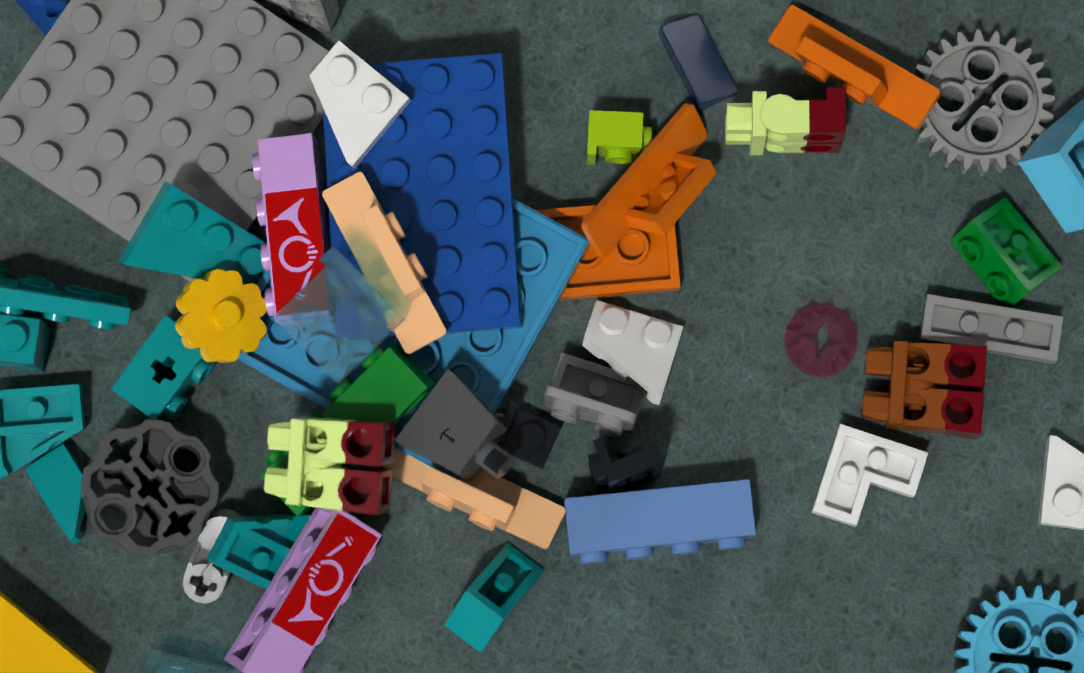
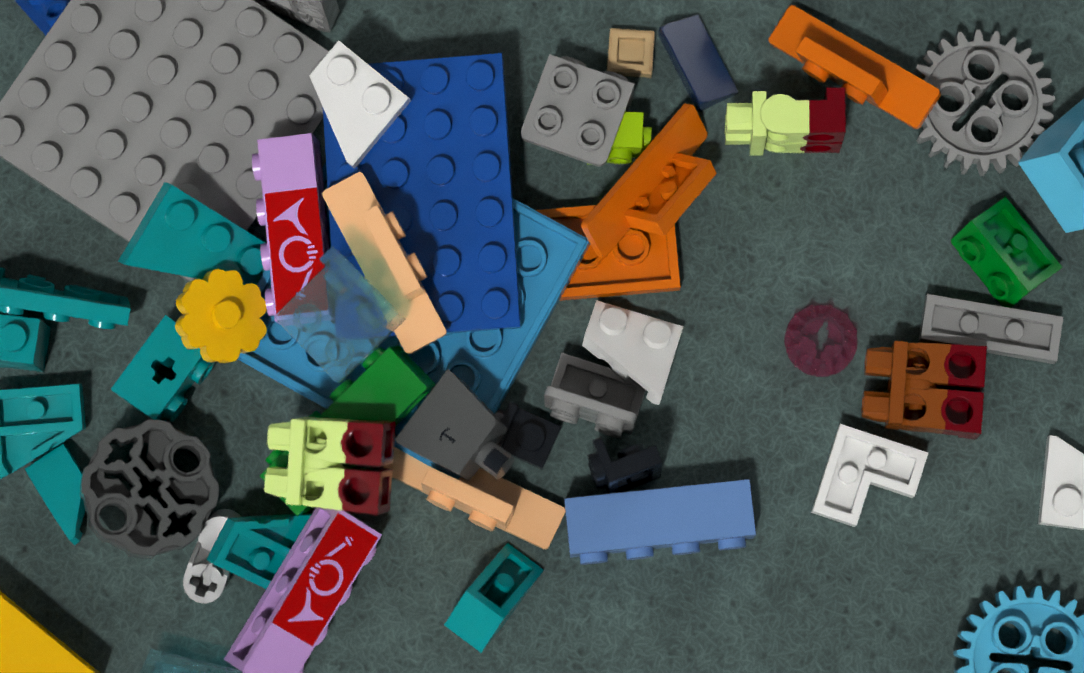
none -> light grey bracket [521,54,635,167]
none -> tan tile [607,28,655,78]

